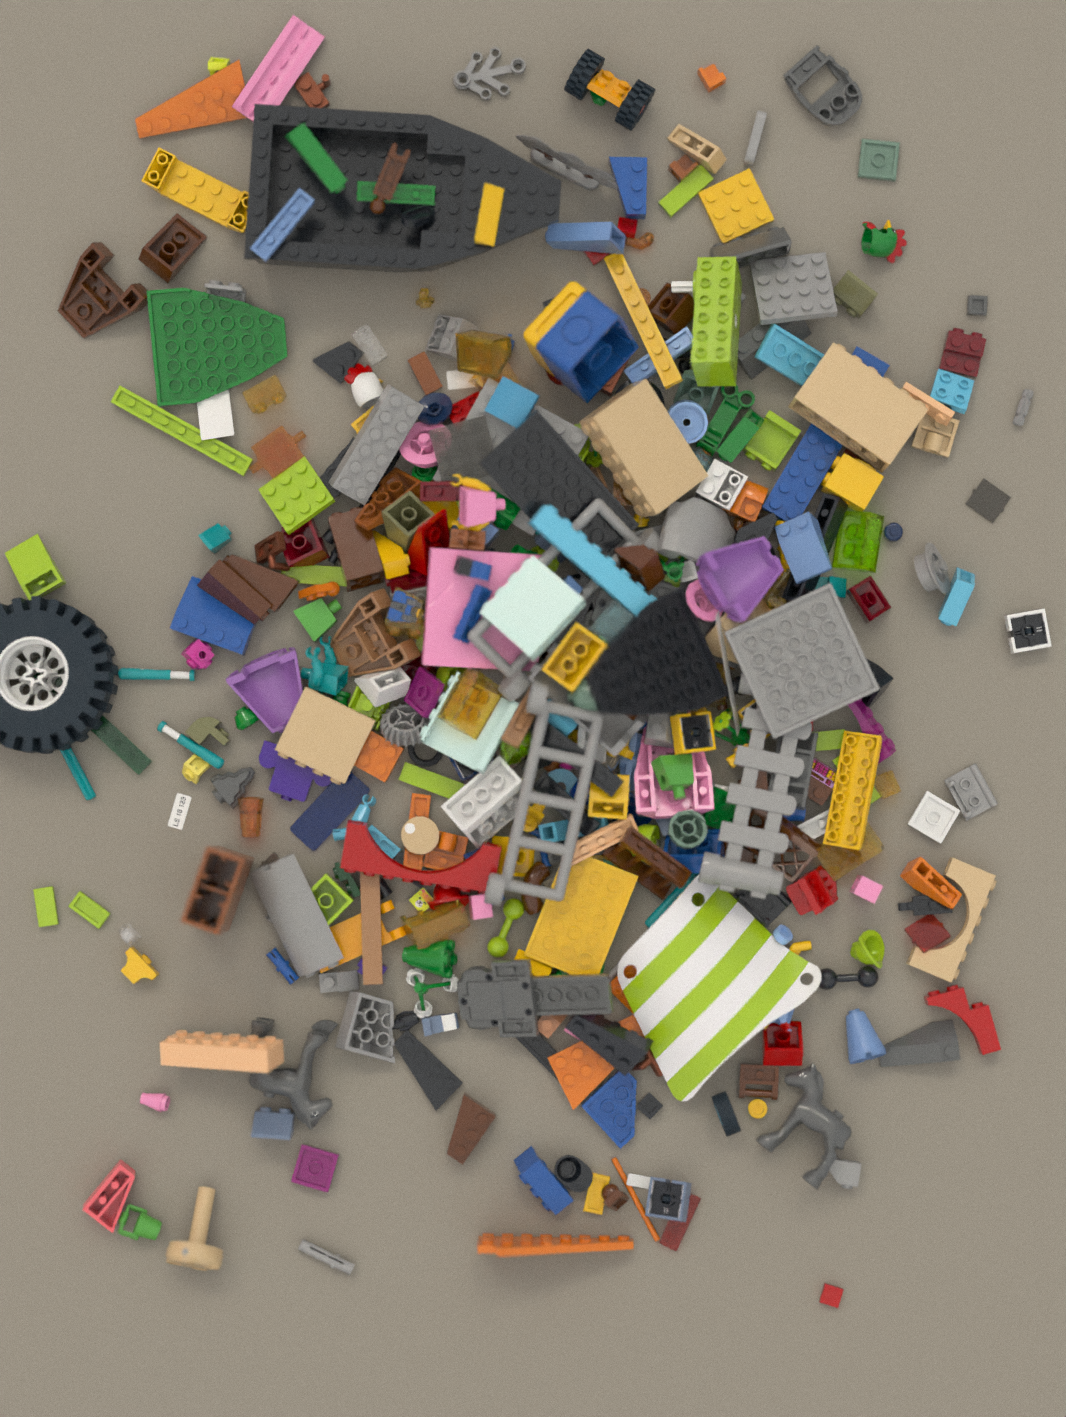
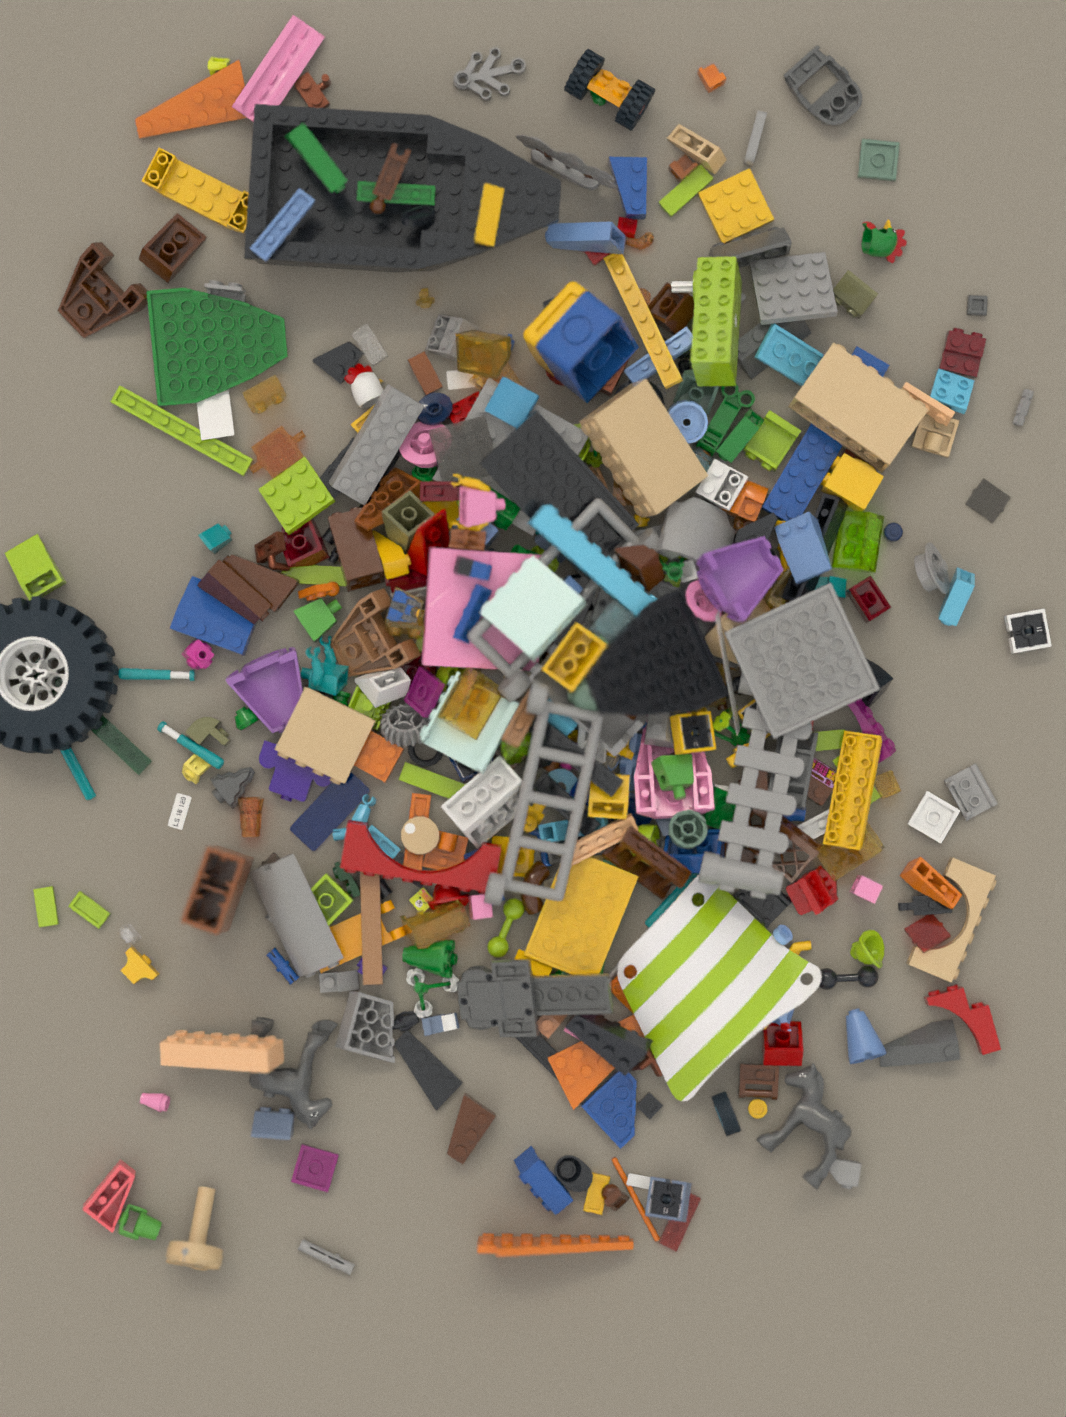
red tile [819,1283,844,1308] -> none

